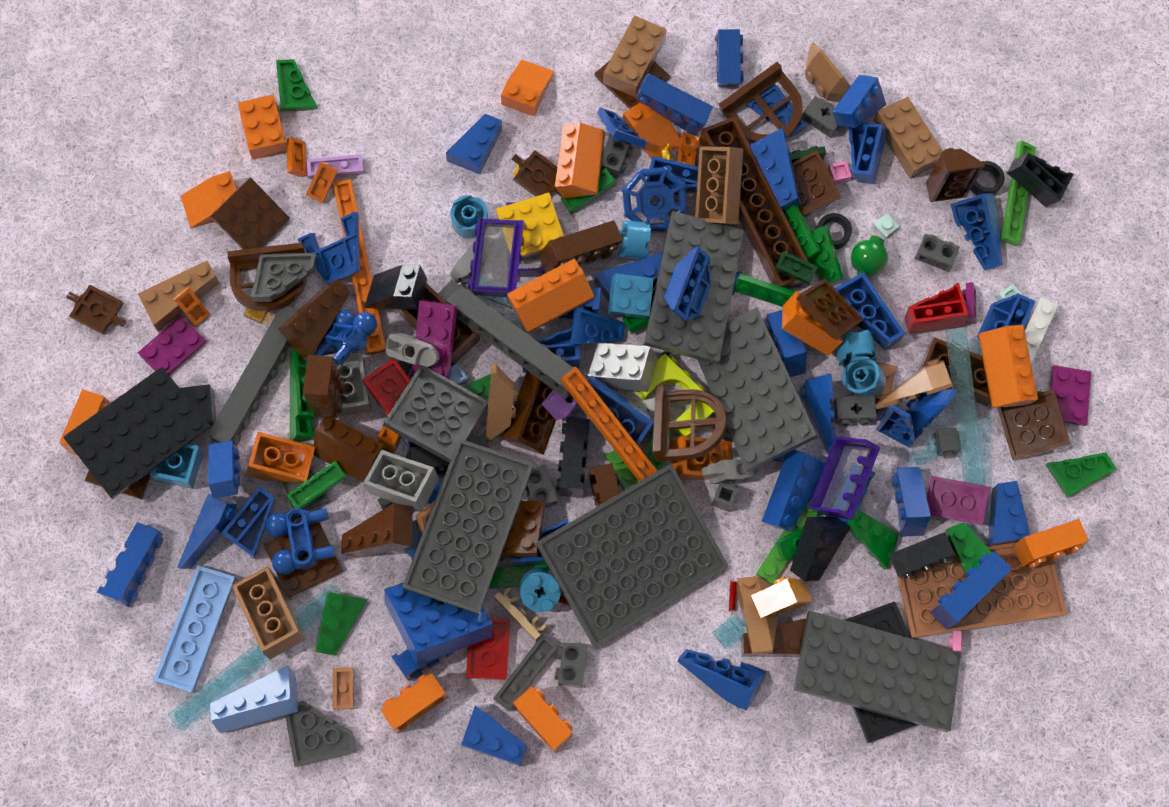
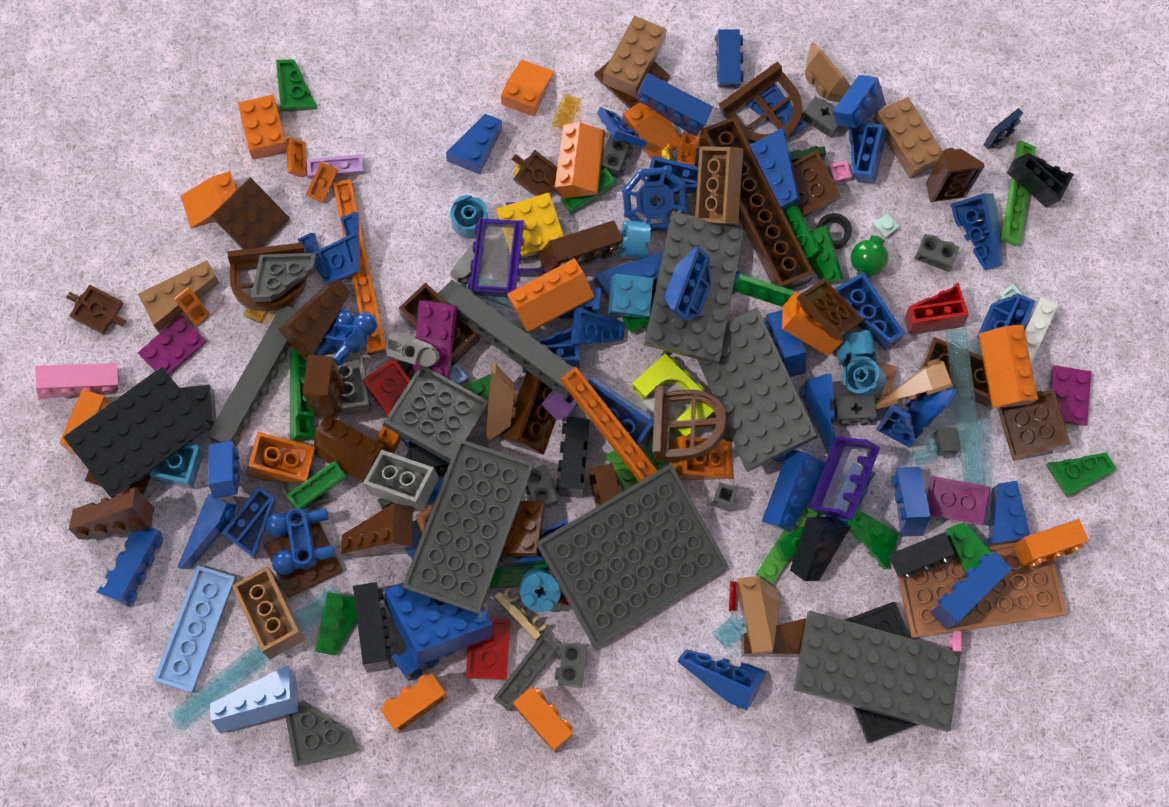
nougat plate [333,667,354,710] -> none
black slope [365,265,427,310] -> none
blue wedge [461,705,527,767] -> none
brick [588,343,657,392] -> none
light grey piece [702,460,756,484] -> none
wedge [751,577,813,618] -> none
dark green plate [775,251,818,285] -> none
magenta plate [962,282,977,324] -> none
black tyre [971,161,1005,195] -> none
none -> bright pink wedge [35,363,118,400]
none -> reddish brown wedge [69,487,155,540]
none -> black wedge [353,582,392,673]
none -> clear yellow plate [551,93,581,130]
none -> dark blue plate [983,108,1023,149]

